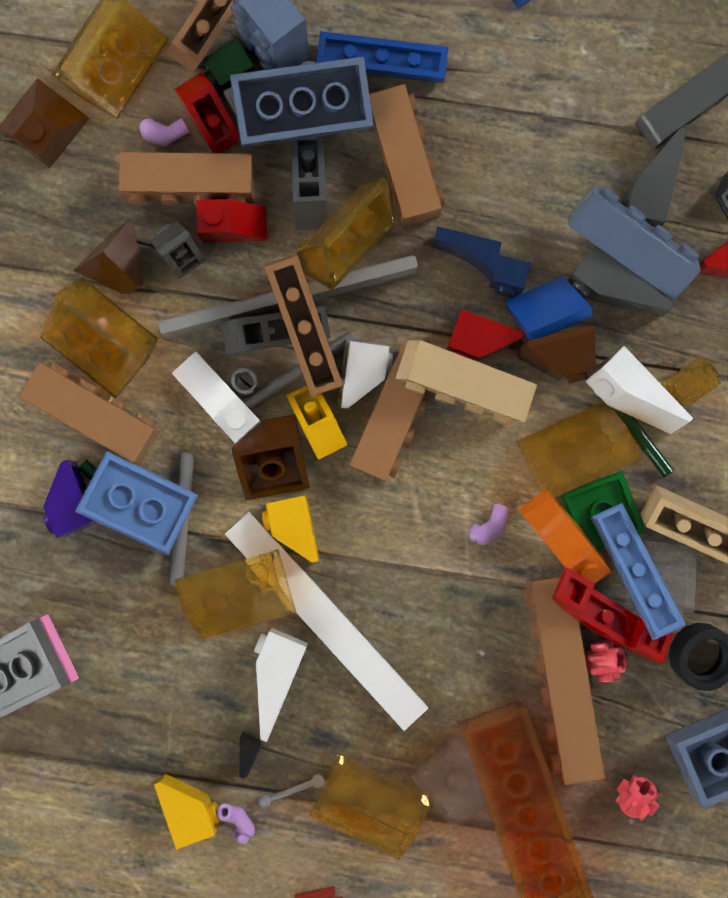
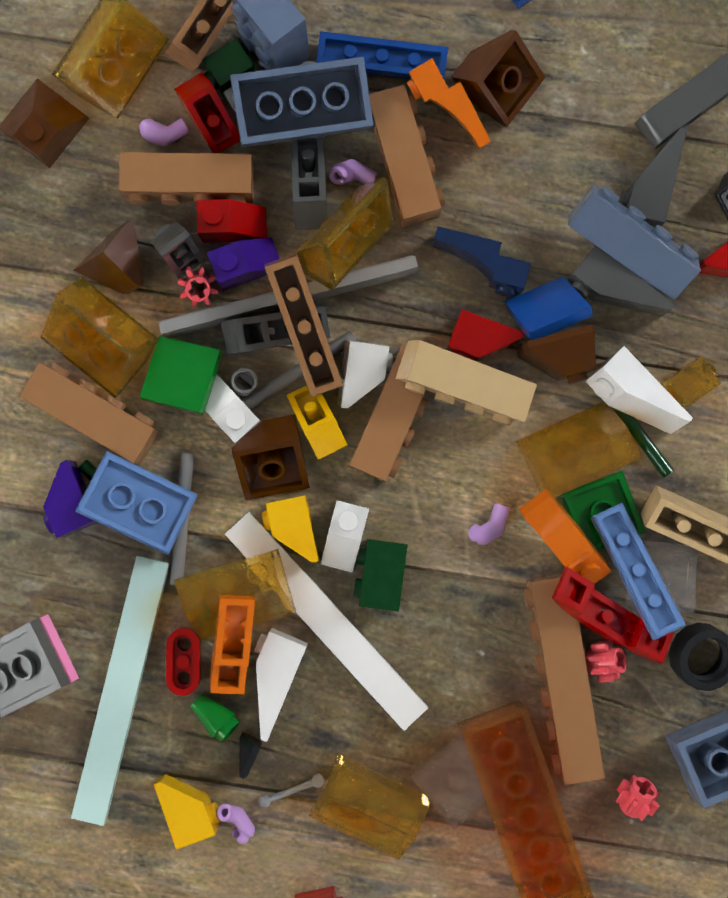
none -> light aqua tile [71,555,170,826]
none -> green tile [139,336,223,415]
none -> red plate [166,627,202,696]
none -> coral gear [177,265,218,307]
none -> green cone [190,693,240,743]
none -> dark purple slope [207,238,280,292]
none -> orange slope [209,595,255,694]
none -> white slope [321,500,369,572]
none -> lavender arm [329,159,378,188]
none -> dark green brick [353,538,408,612]
none -> orange slope [407,58,491,149]
none -> reddish brown slope [451,30,546,127]

